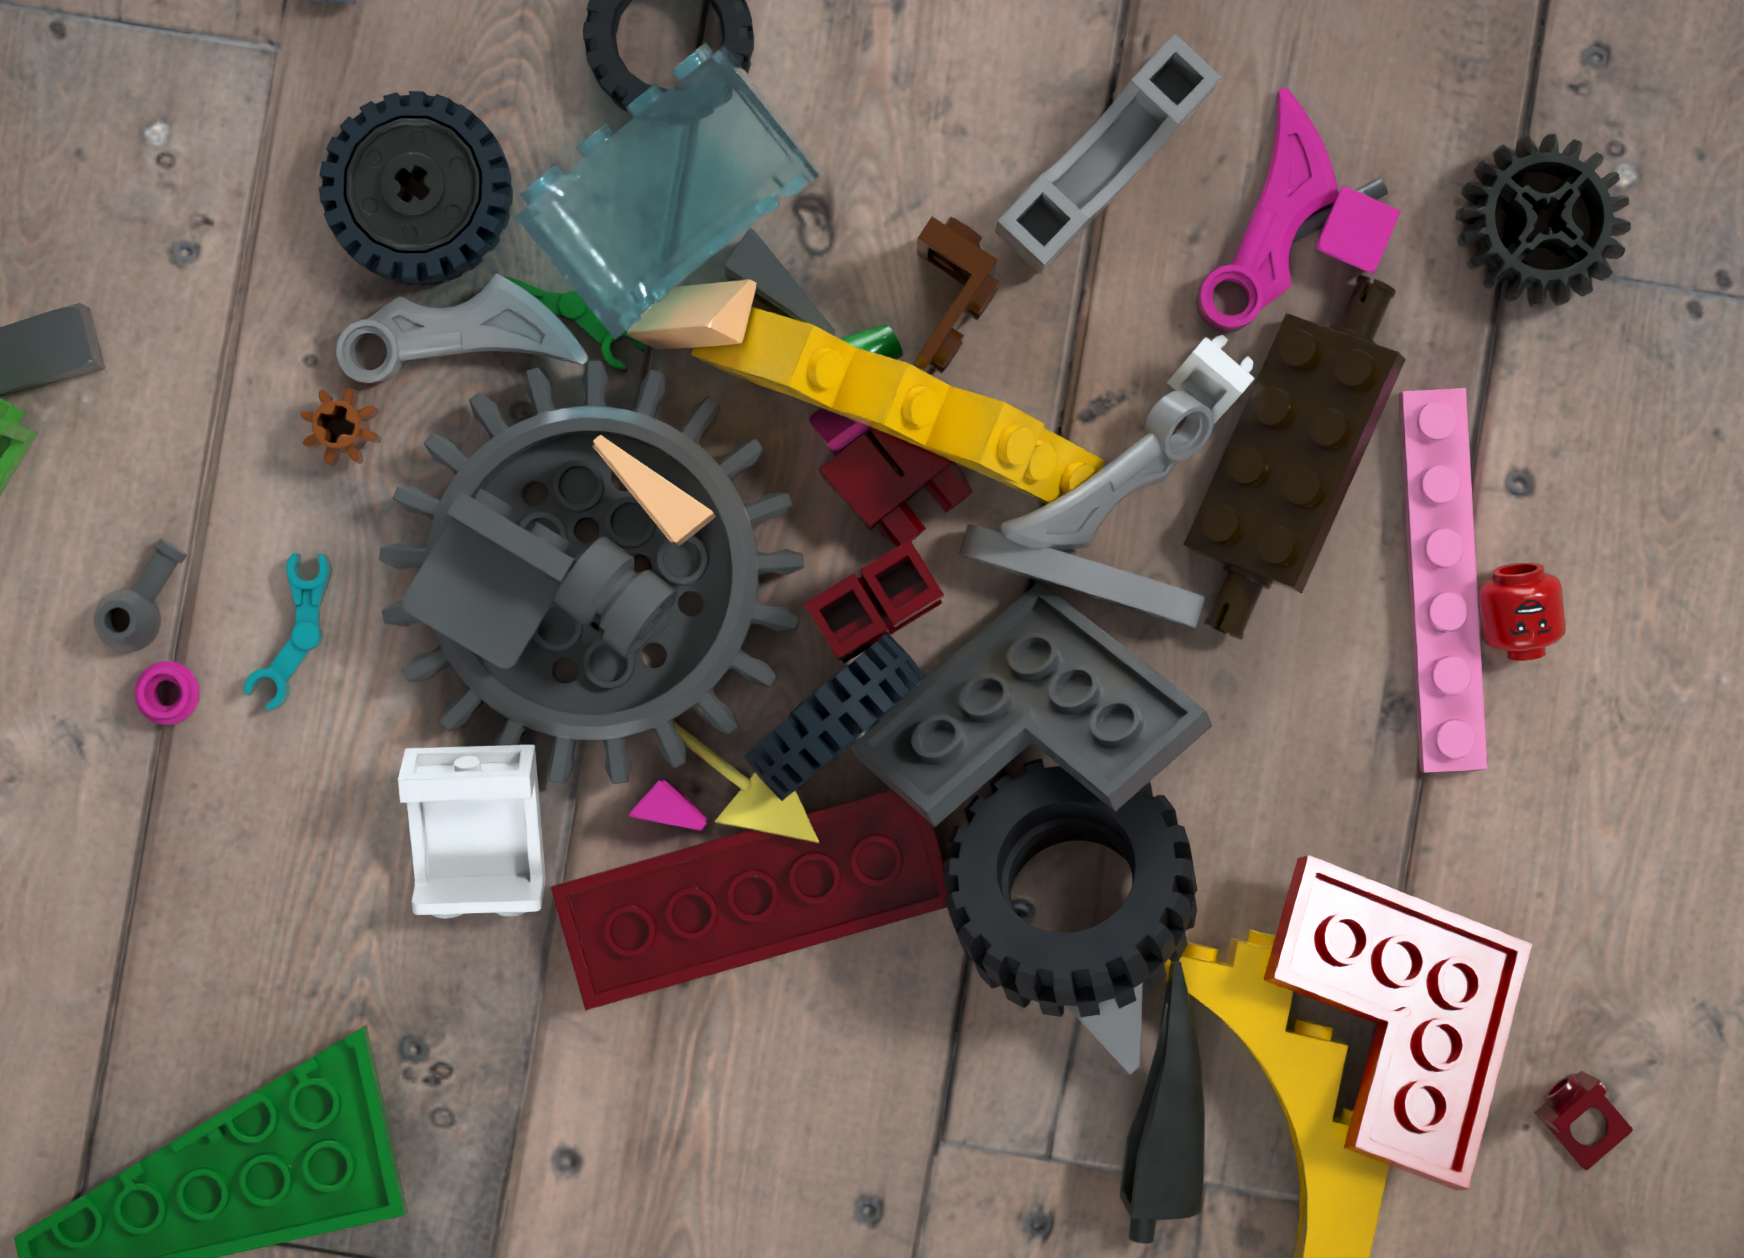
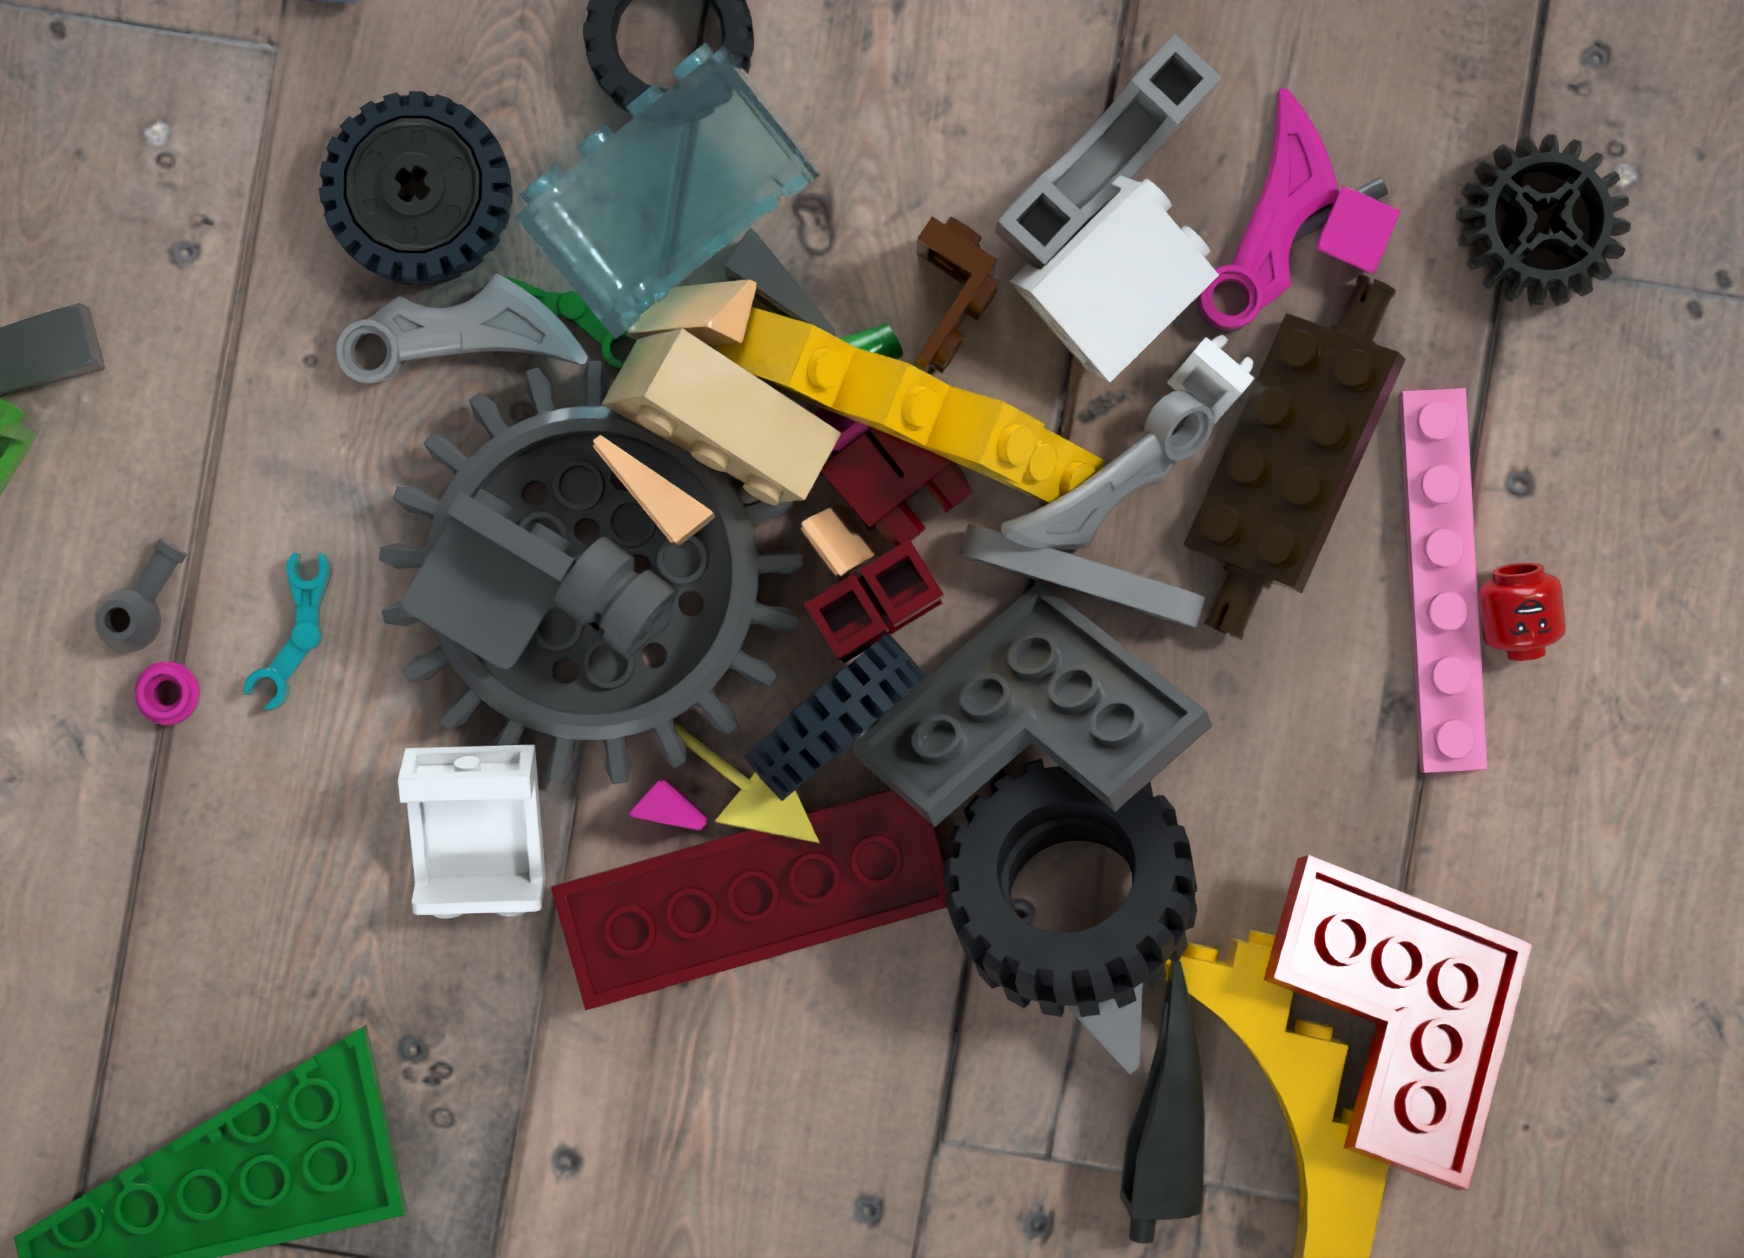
dark orange gear [300,387,382,467] -> none
dark red bracket [1534,1071,1633,1170] -> none
none -> tan wedge [601,328,841,506]
none -> light nougat slope [801,505,876,581]
none -> white panel [1009,175,1219,382]

